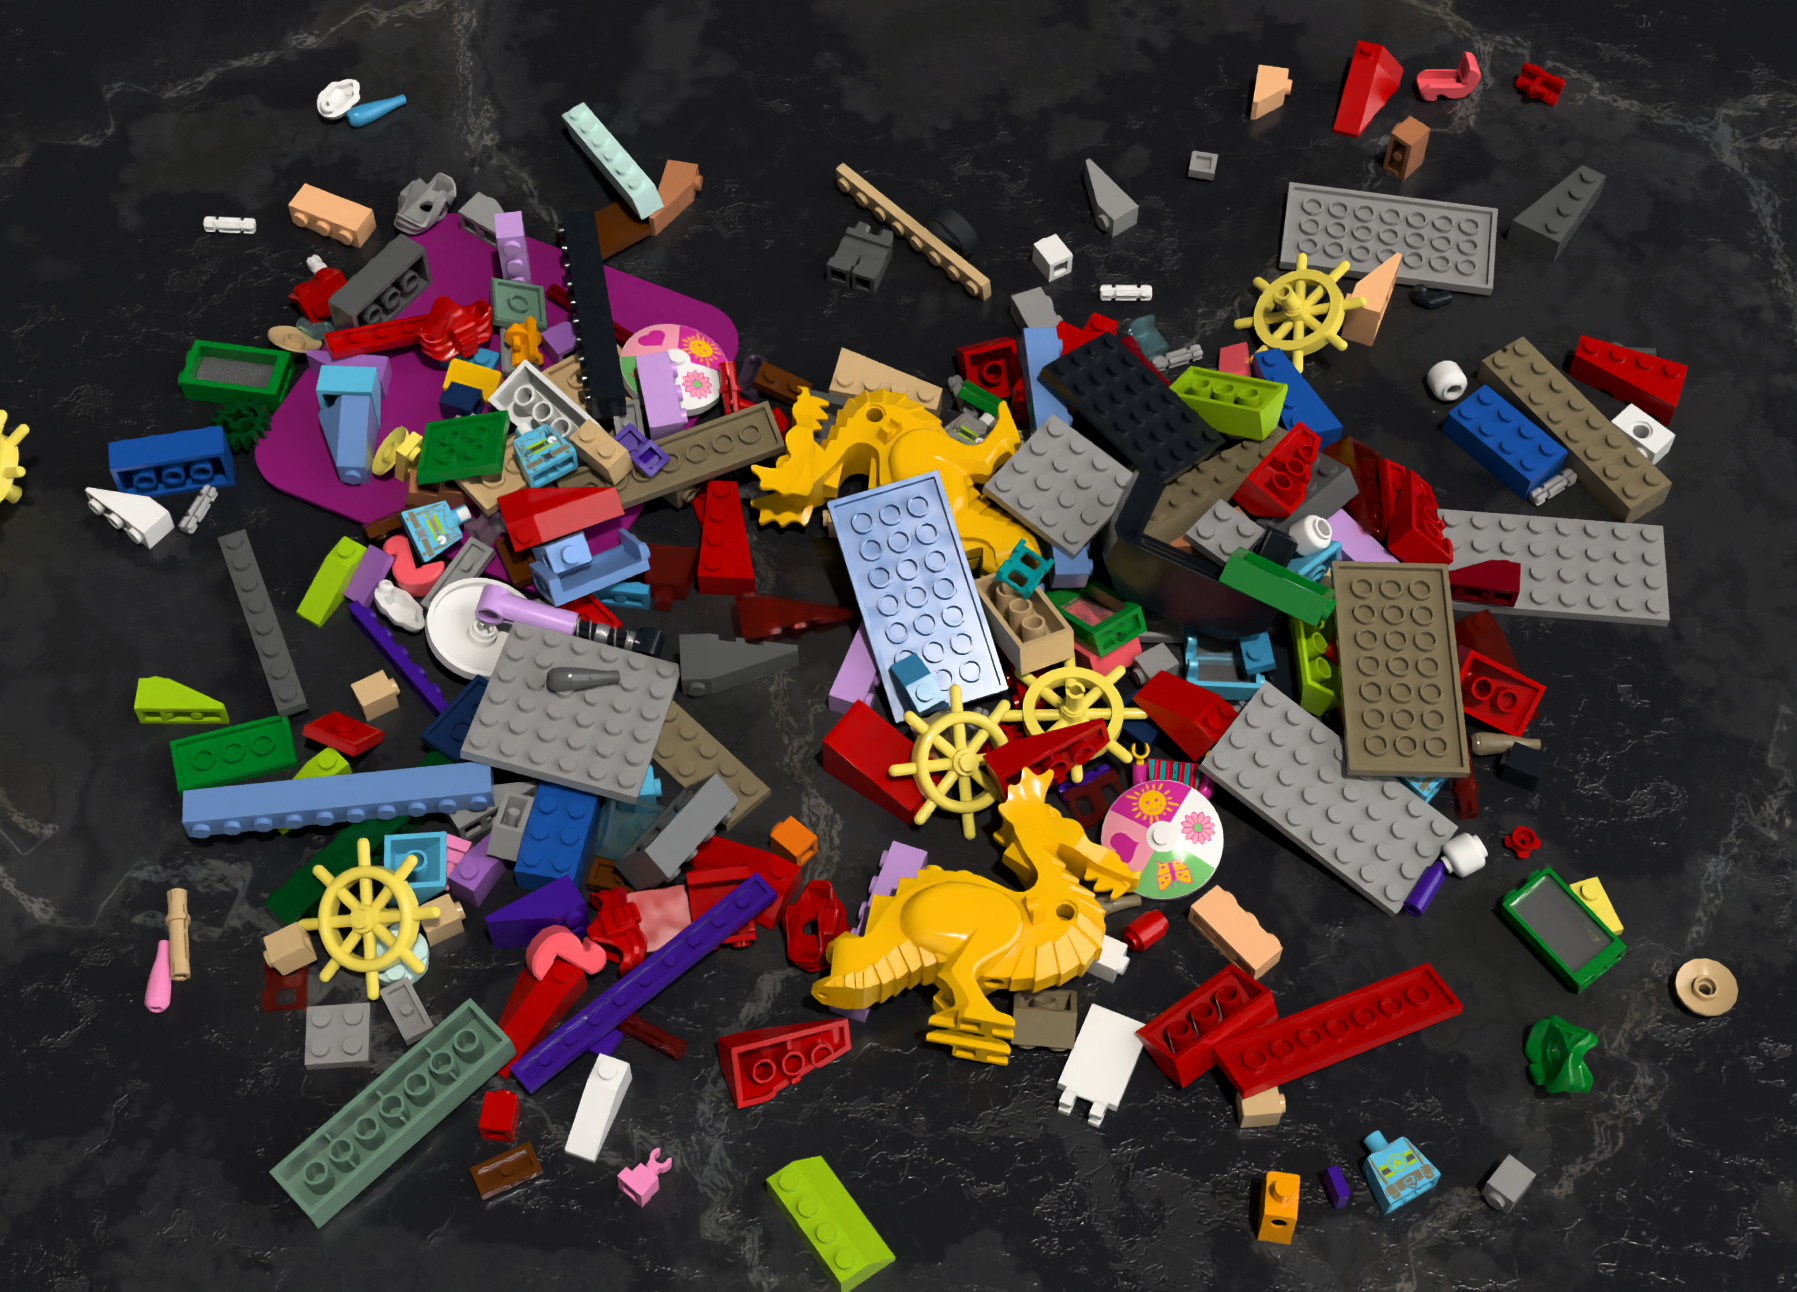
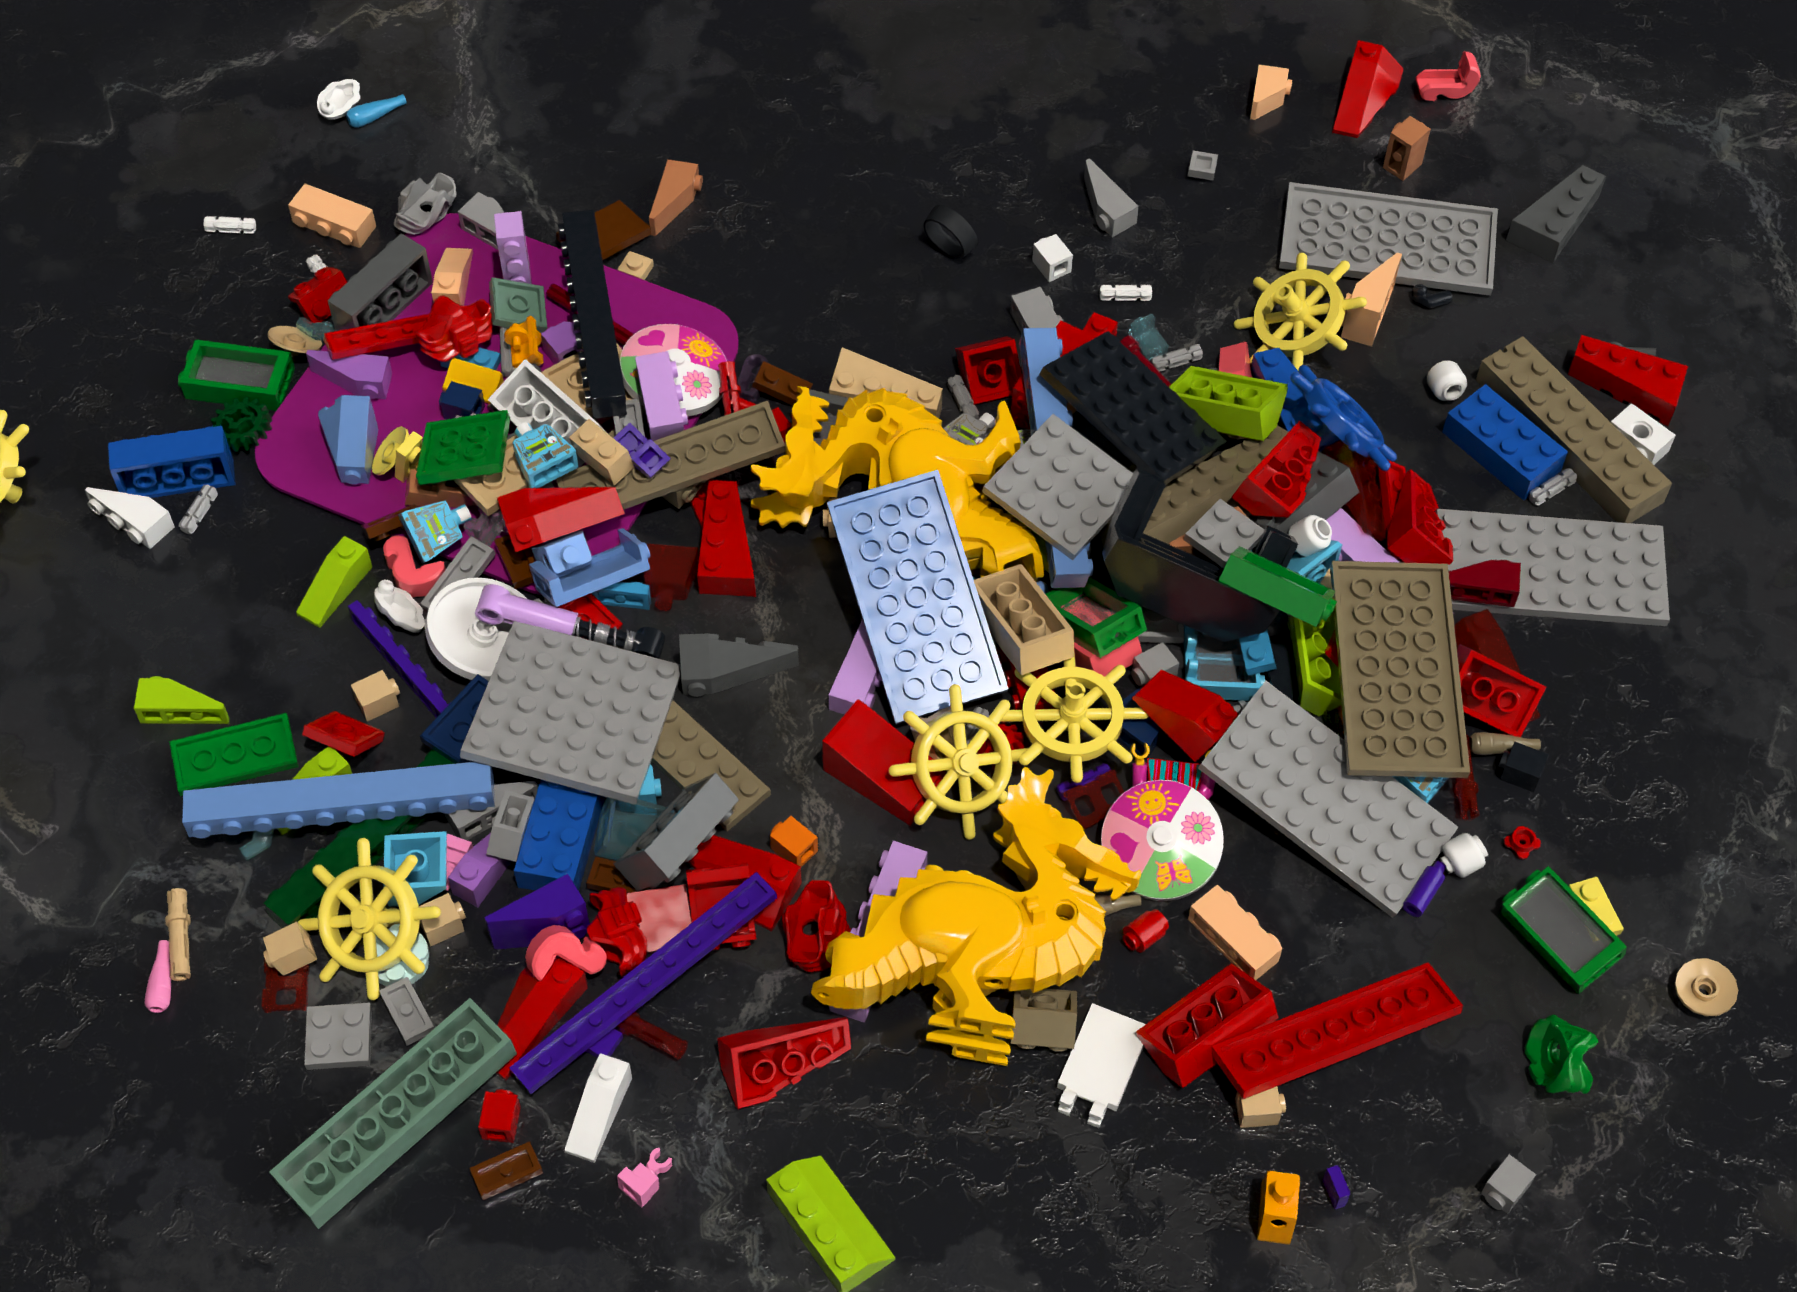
dark grey plate [218,529,309,718] -> none
medium azure slope [316,365,381,429] -> none
medium lavender tile [343,544,395,607] -> none
dark grey piece [547,667,620,691] -> none
light aqua brick [562,102,664,220] -> none
clear red wedge [734,590,855,639] -> none
dark grey hips [827,221,894,296] -> none
tan plate [836,163,992,301] -> none
dark azure slope [890,652,945,718] -> none
green tile [957,380,1012,417] -> none
red wedge [983,718,1110,803] -> none
teal piece [994,538,1055,600] -> none
white brick [1086,935,1130,983] -> none
medium azure torso [1362,1130,1441,1215] -> none
red hips [1514,62,1566,106] -> none
none -> clear light blue arm [239,829,274,861]
none -> light nougat slope [431,248,473,306]
none -> tan plate [617,251,654,280]
none -> blue piece [1290,365,1397,471]

